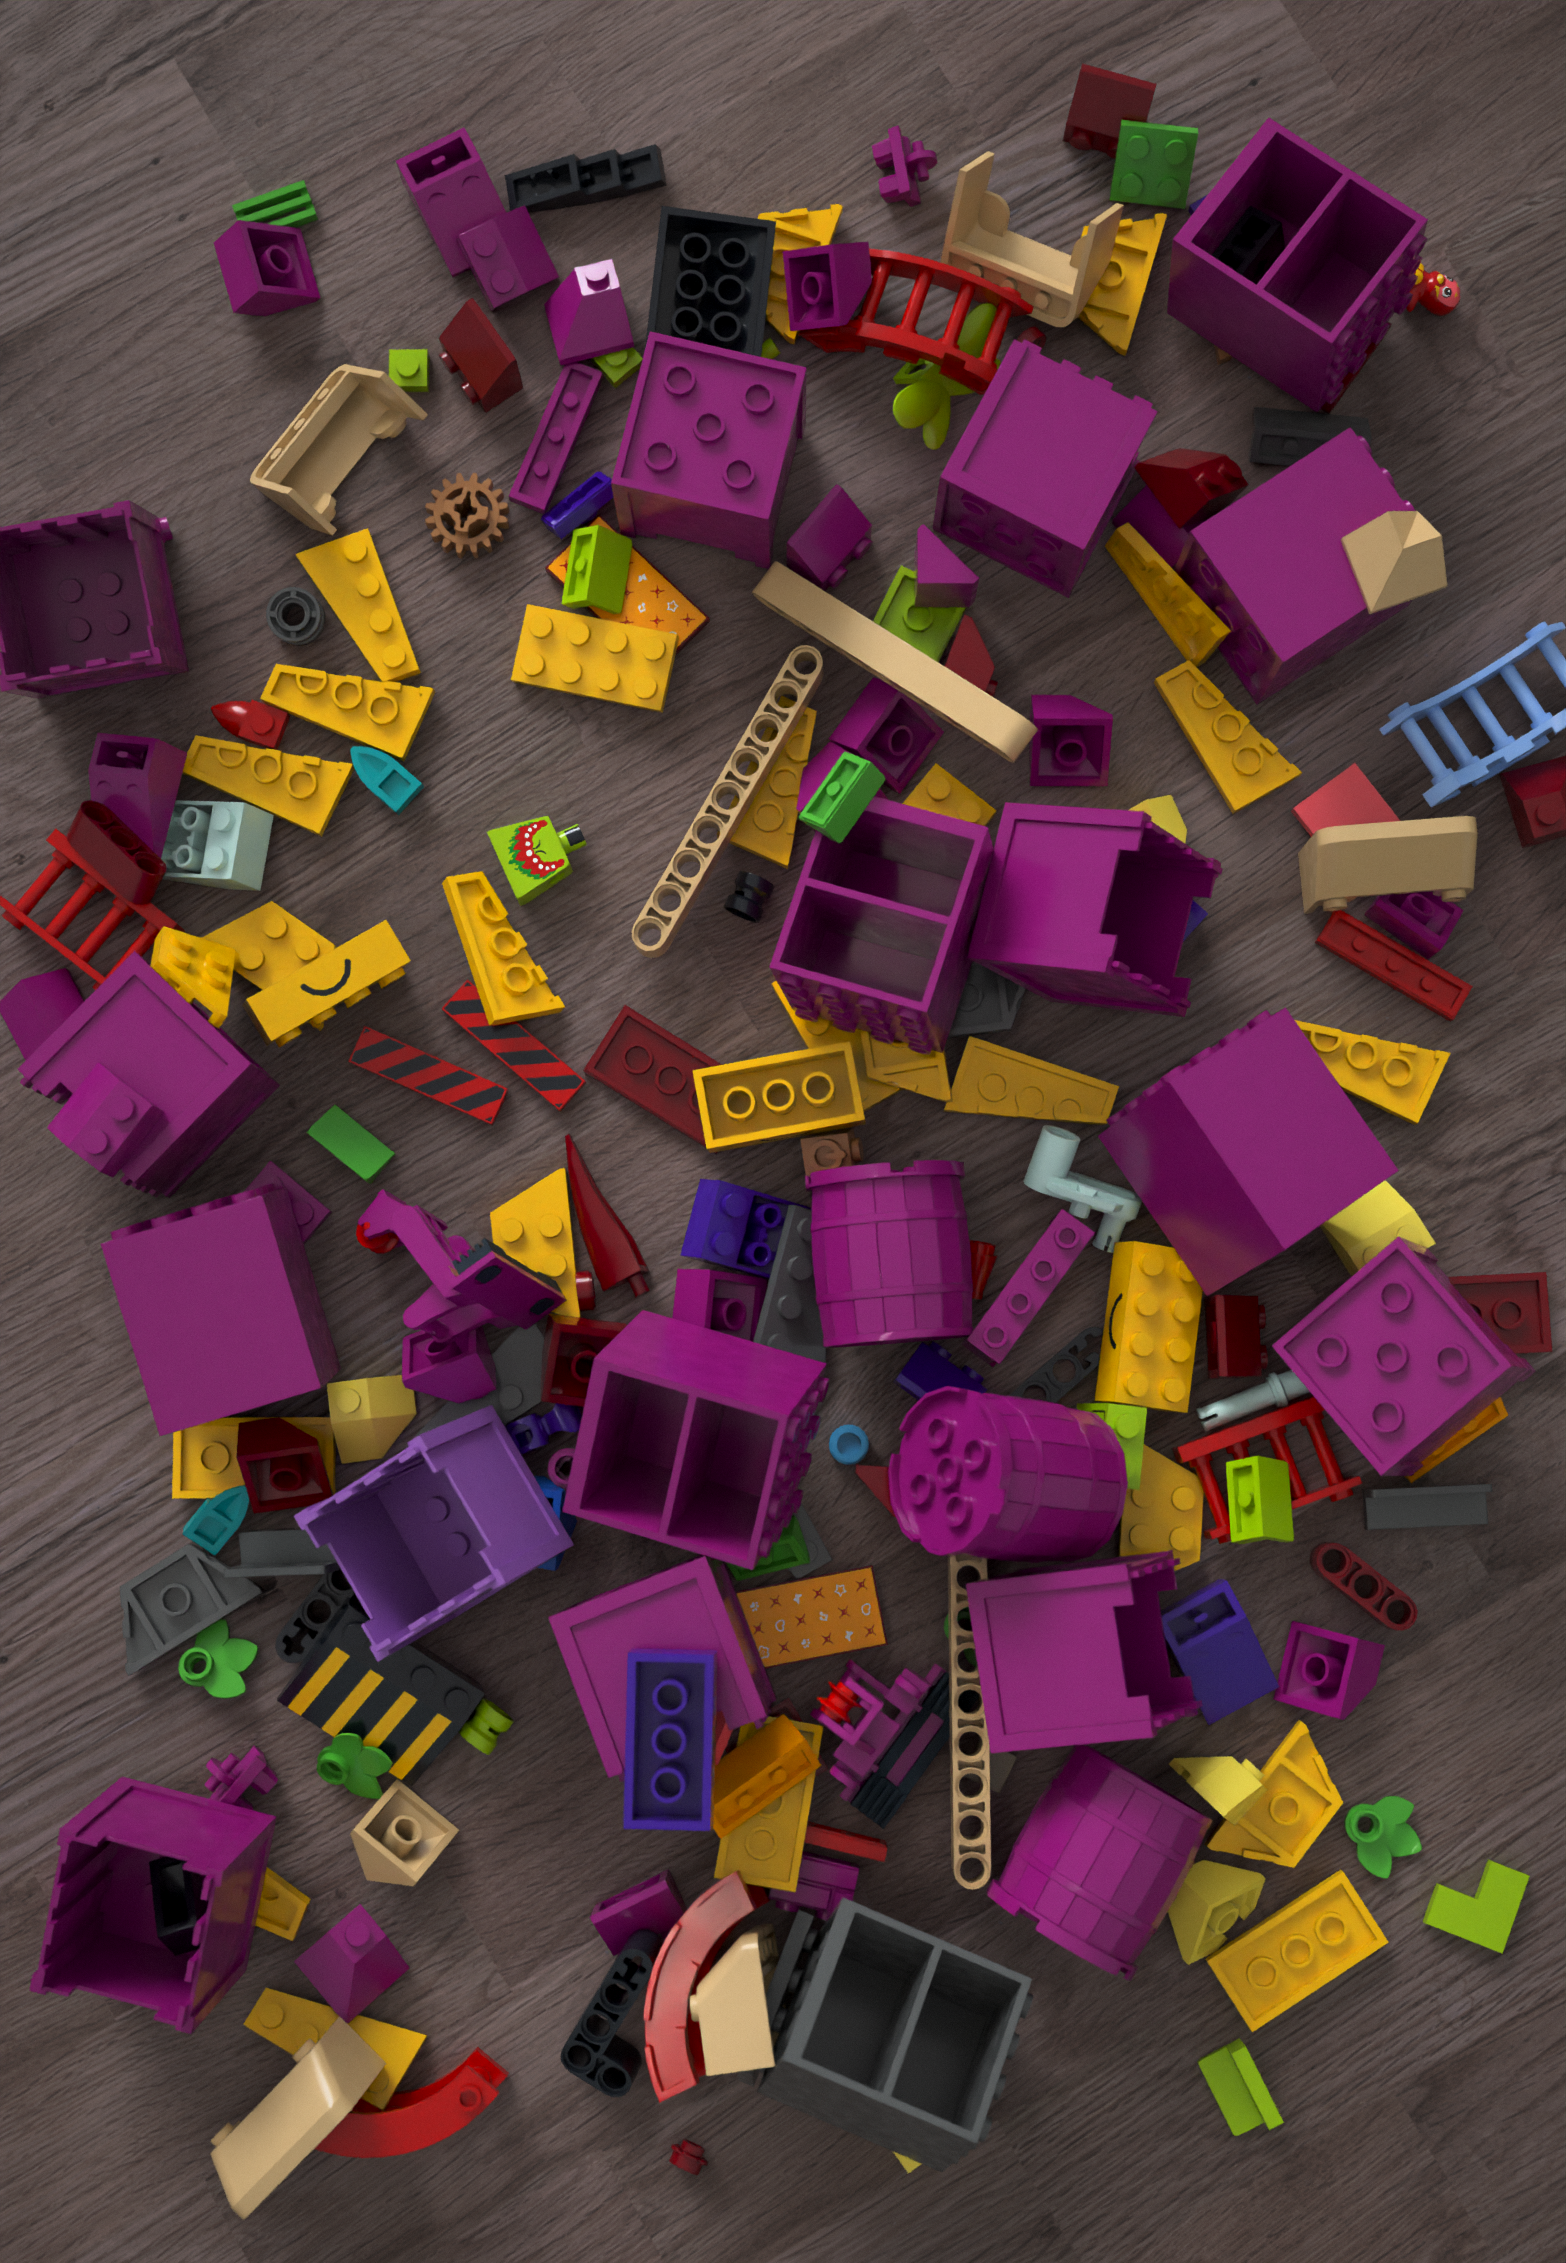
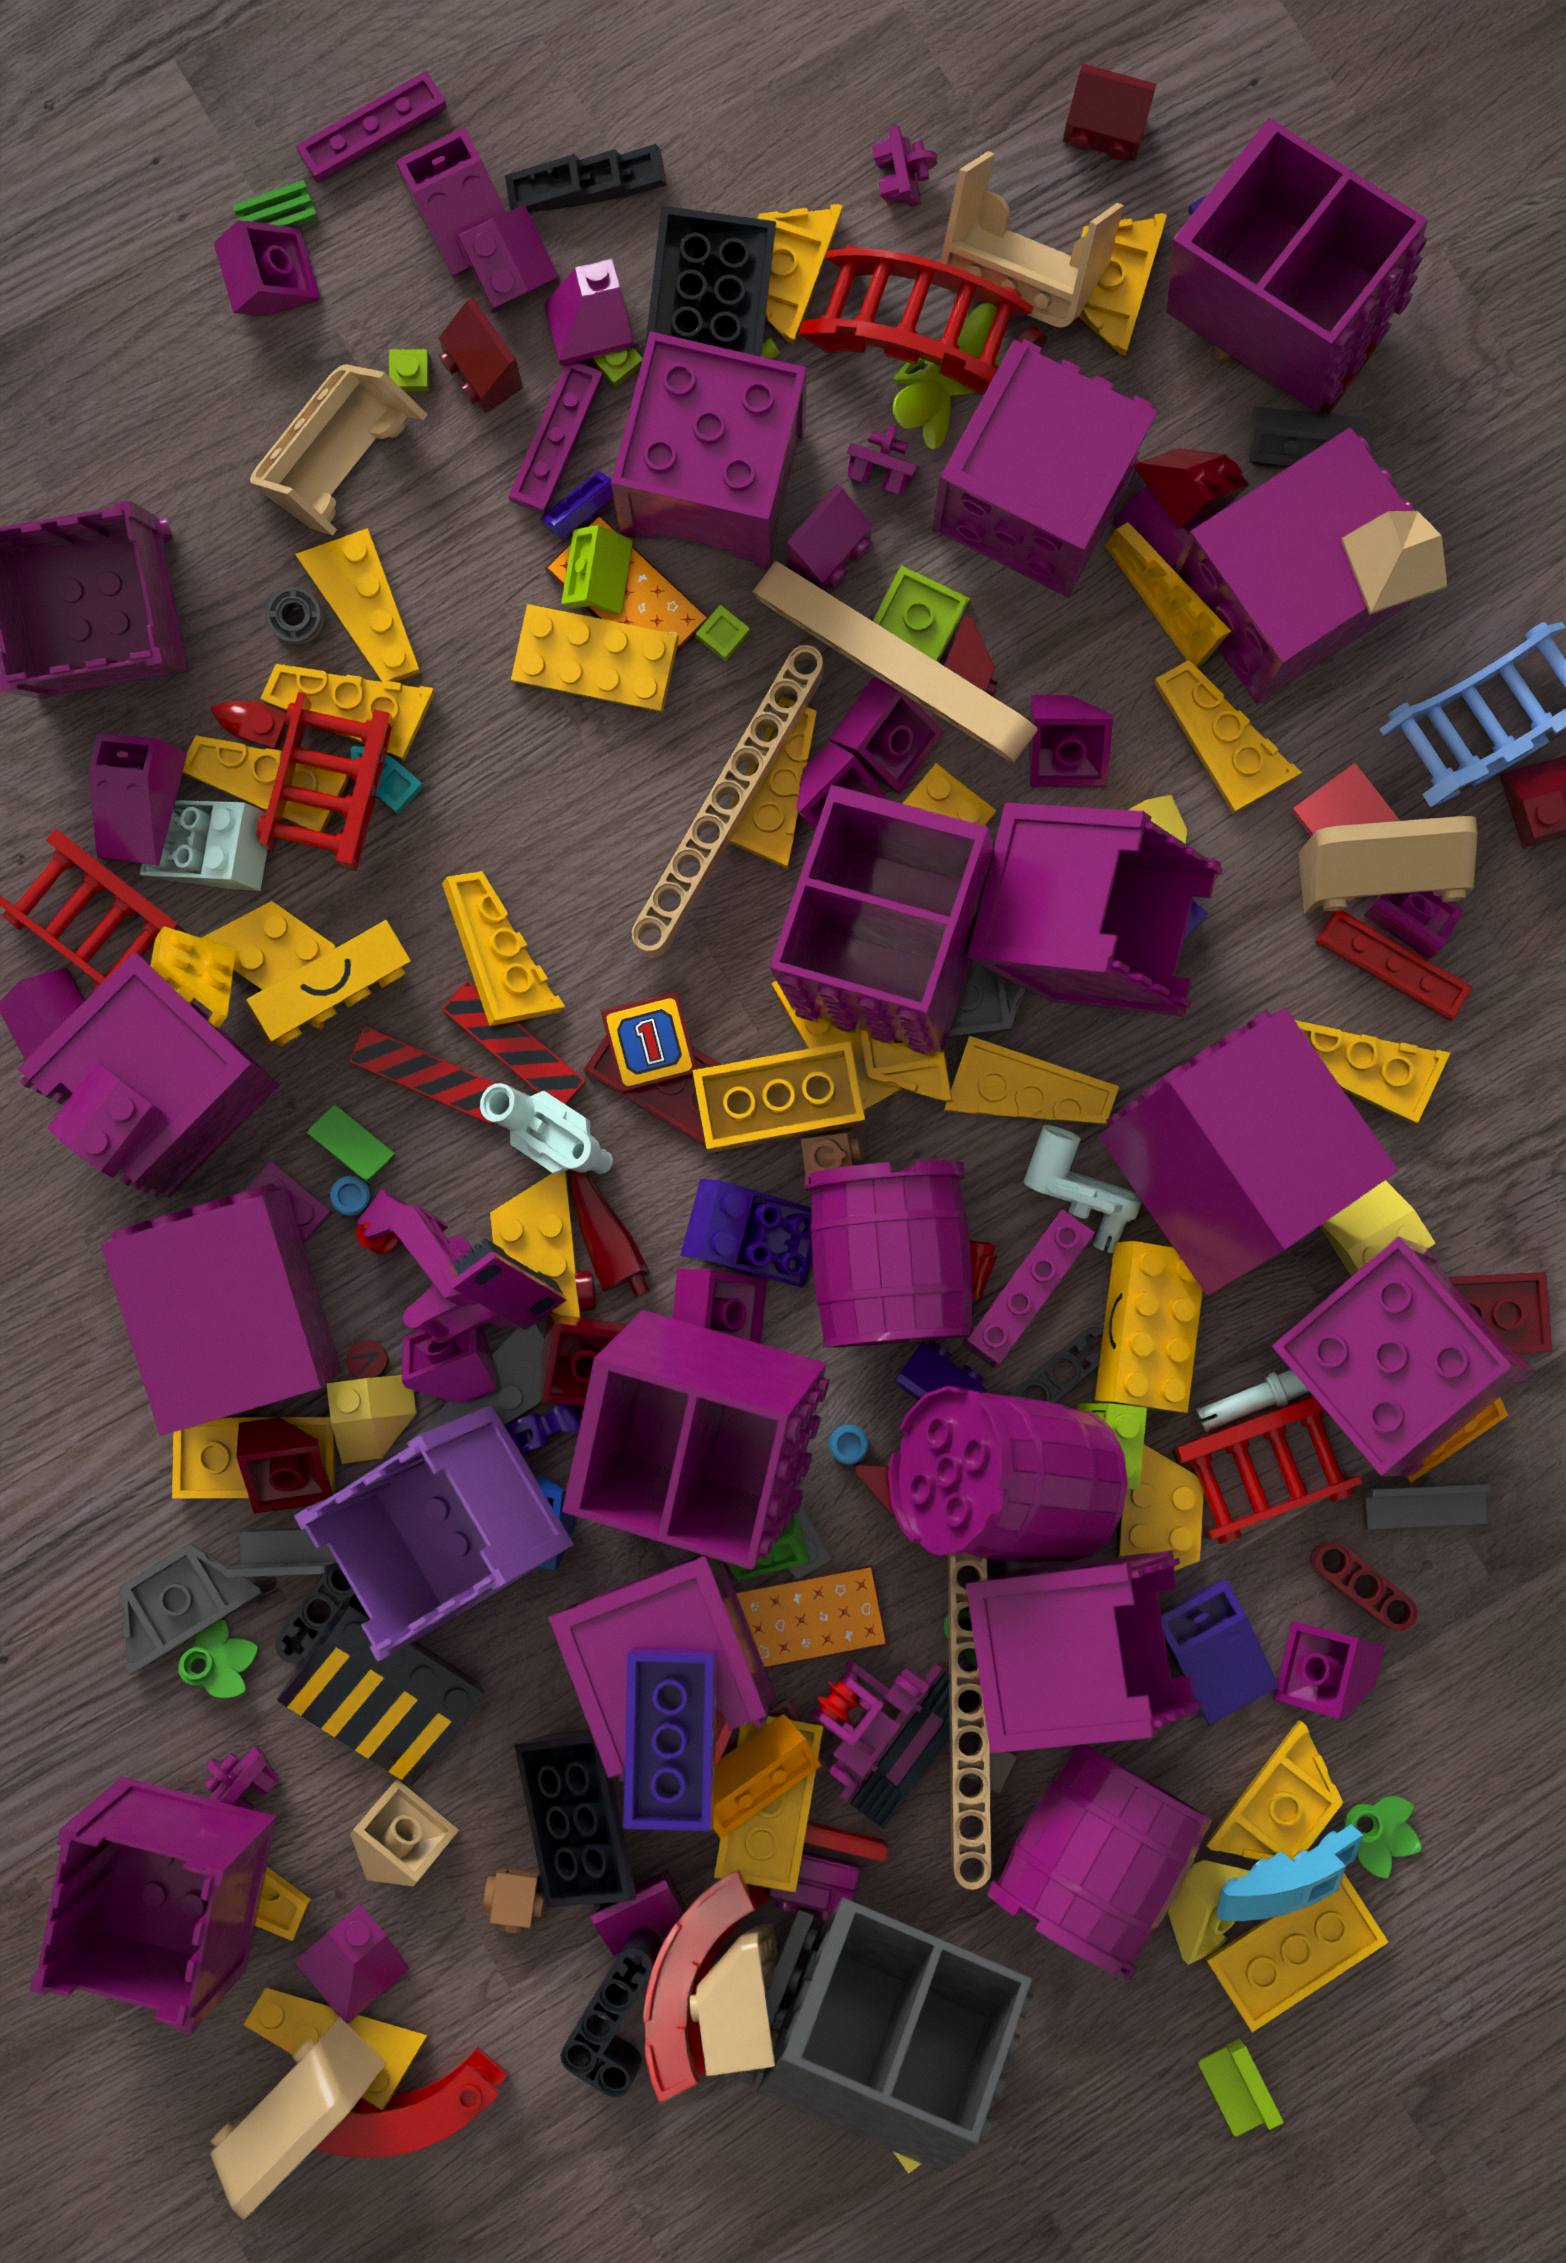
dark red beam [66,800,167,905] -> none
black slope [149,1856,209,1956] -> none
teal plate [182,1485,249,1555] -> none
bright green plate [317,1733,392,1799] -> none
medium nougat gear [425,473,510,559] -> none
lime wheel [458,1698,514,1755] -> none
lime torso [487,816,587,906] -> none
magenta cone [548,1448,575,1489] -> none
dark red plate [669,2139,708,2176] -> none
black wheel [724,871,775,923] -> none
dark grey wing [753,1205,826,1378] -> none
magenta slope [783,242,872,331] -> none
bright green slope [798,751,885,843] -> none
magenta slope [915,524,979,607] -> none
bright green plate [1110,119,1198,209] -> none
light yellow slope [1169,1756,1268,1826] -> none
dark red slope [1204,1295,1268,1379] -> none
black brick [1212,206,1285,285] -> none
lime panel [1226,1455,1294,1544] -> none
red animal [1406,263,1460,316] -> none
lime tile [1423,1859,1530,1954] -> none
none -> red fence [256,692,395,872]
none -> magenta plate [295,71,447,183]
none -> dark azure tile [330,1176,372,1216]
none -> dark red tile [346,1340,388,1379]
none -> light aqua piece [480,1083,613,1175]
none -> medium nougat brick [483,1867,545,1933]
none -> black slope [514,1730,637,1908]
none -> slope [600,990,697,1092]
none -> lime plate [696,605,750,662]
none -> magenta hips [847,425,919,495]
none -> medium azure slope [1216,1824,1363,1921]

